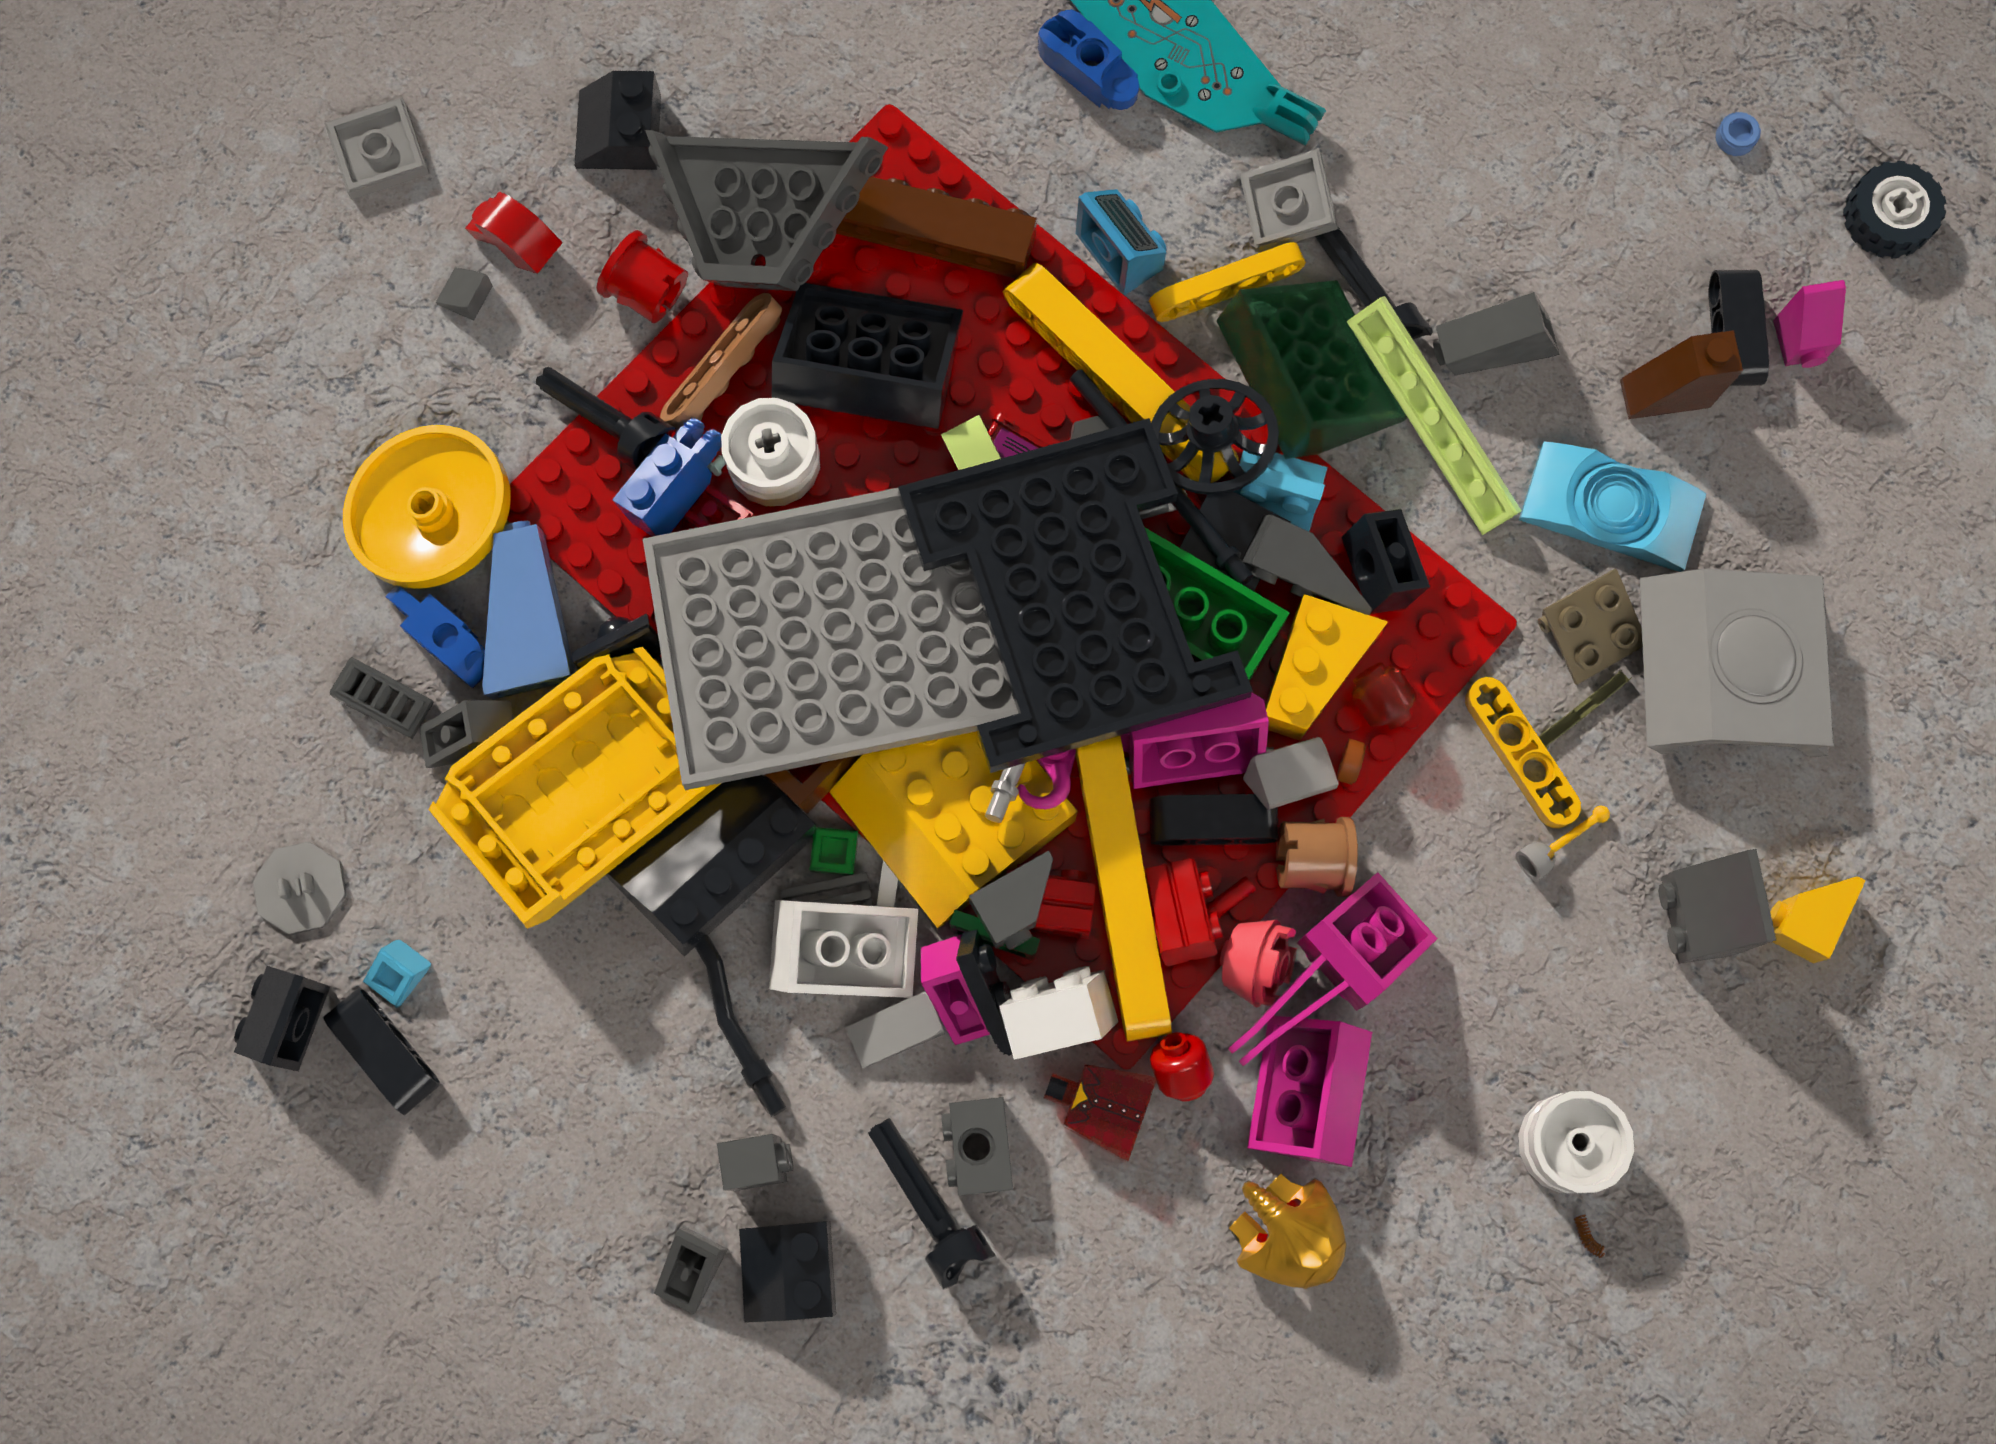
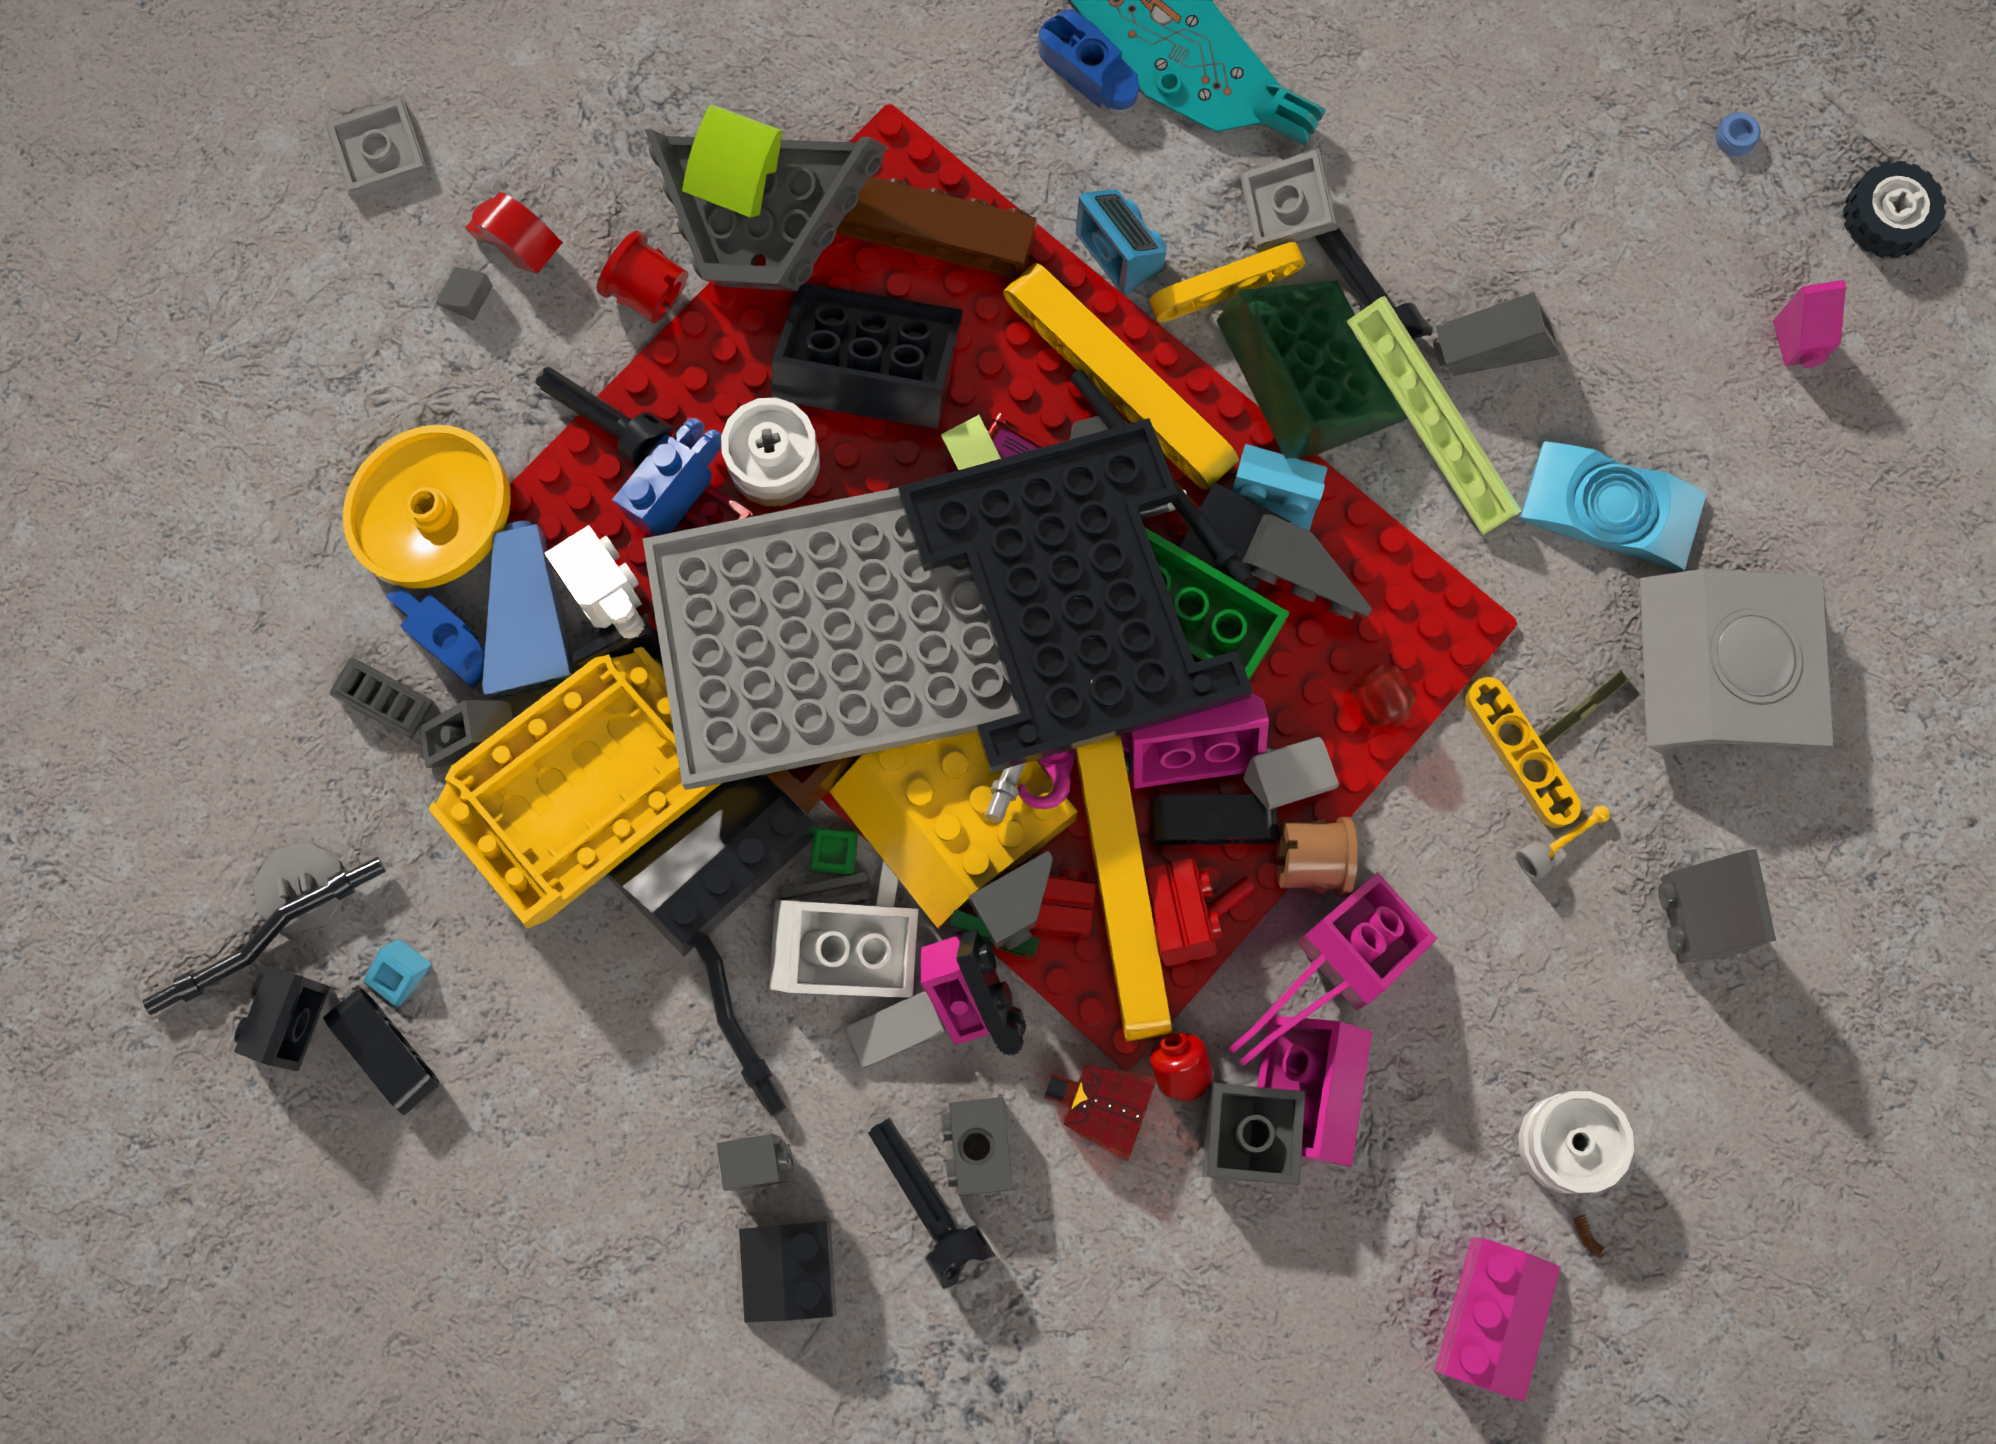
black slope [574,71,661,170] -> none
dark grey slope [654,1228,728,1314] -> none
medium nougat plate [660,293,782,432] -> none
light aqua piece [707,455,726,476] -> none
white brick [999,966,1118,1060] -> none
black wheel [1152,379,1279,495] -> none
coral cone [1220,920,1297,1007] -> none
pearl gold piece [1229,1174,1346,1289] -> none
yellow wedge [1265,594,1387,741] -> none
dark orange tile [1337,738,1366,785] -> none
black brick [1341,509,1430,614] -> none
dark tan hinge [1538,569,1643,685] -> none
reddish brown slope [1620,330,1743,419] -> none
black beam [1708,270,1769,386] -> none
yellow slope [1770,876,1866,964] -> none
none -> black bar [142,856,386,1015]
none -> white hinge [545,525,645,639]
none -> lime slope [682,105,783,218]
none -> dark grey slope [1202,1083,1305,1185]
none -> dark pink slope [1434,1237,1561,1402]

